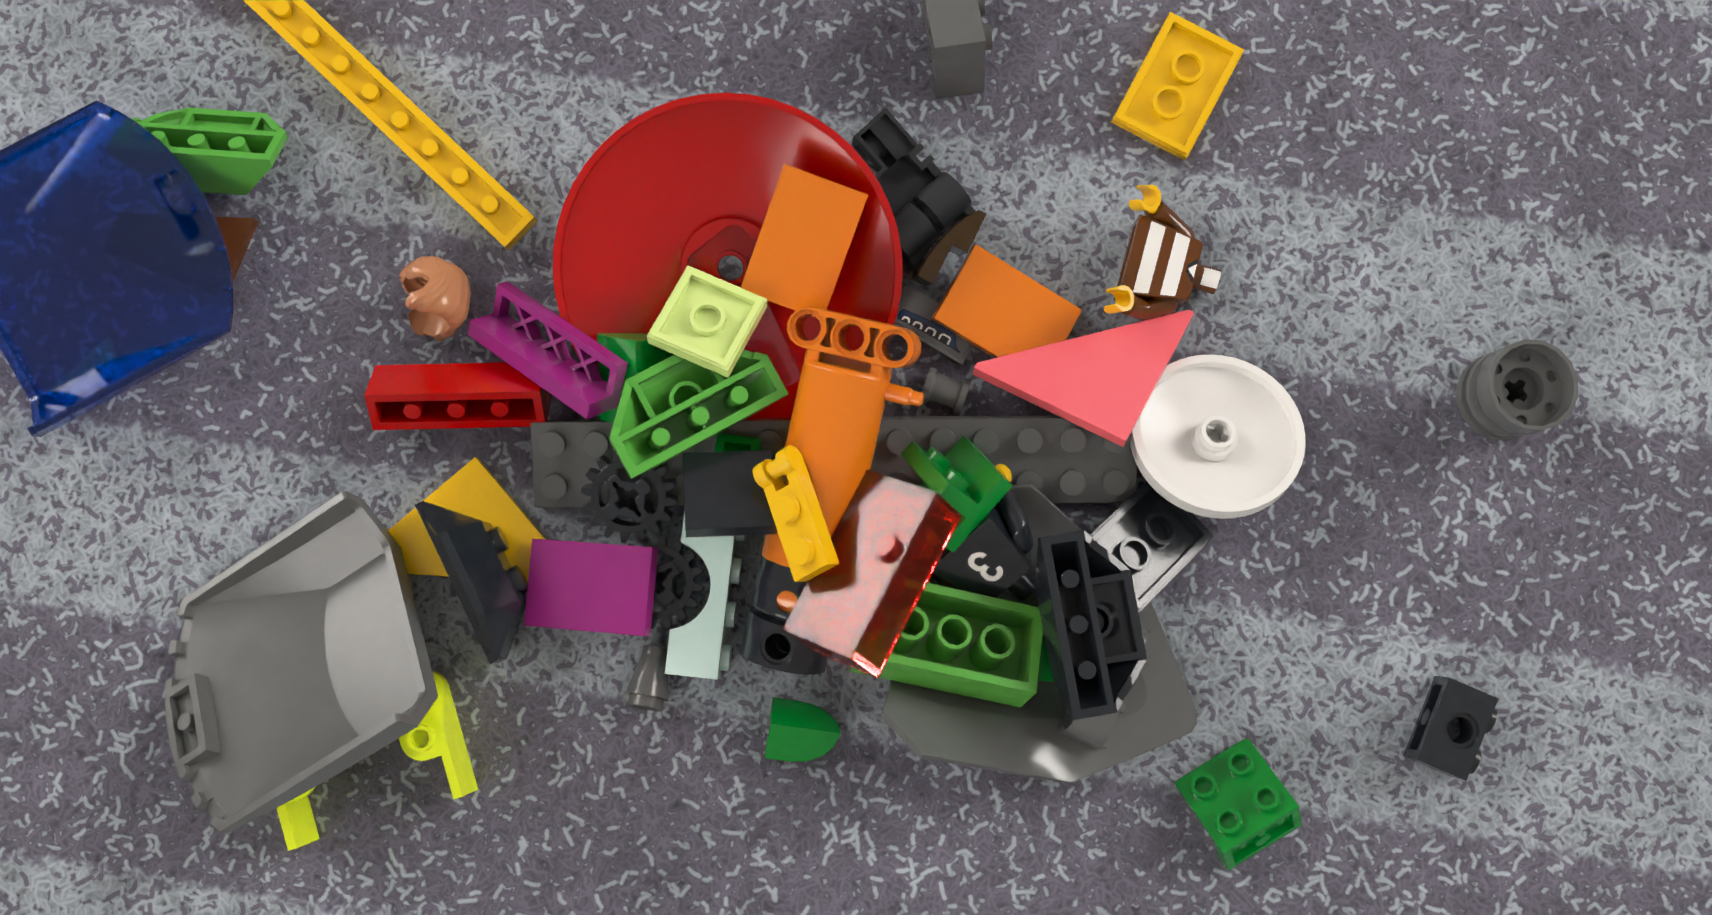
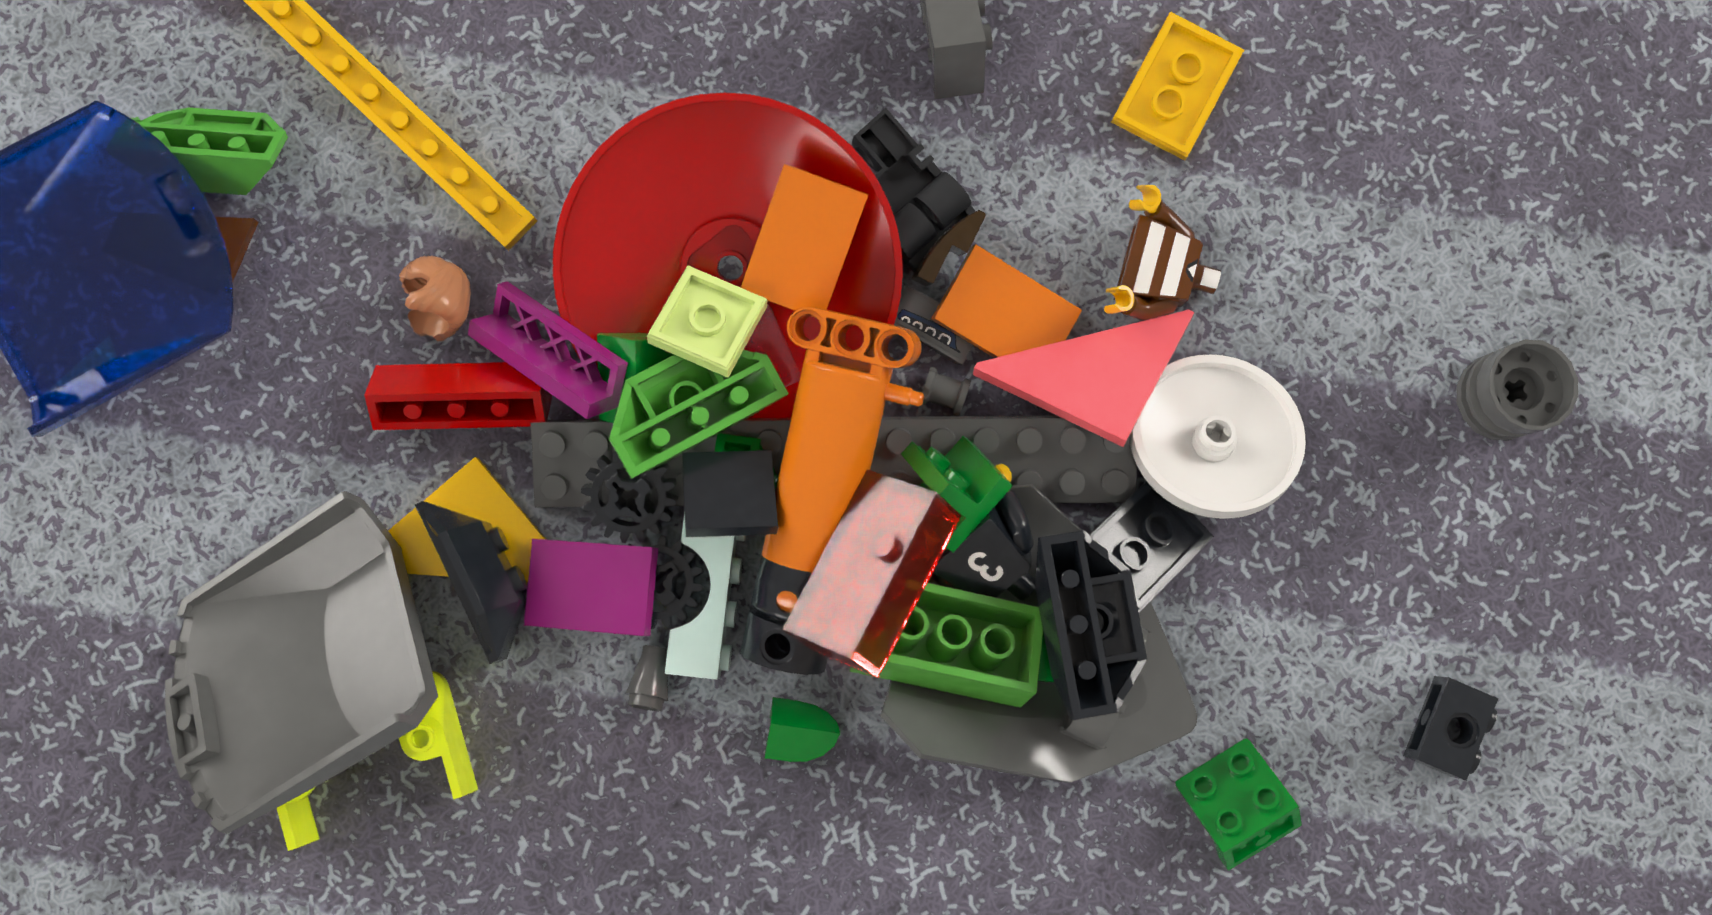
yellow plate [753,445,840,582] -> none

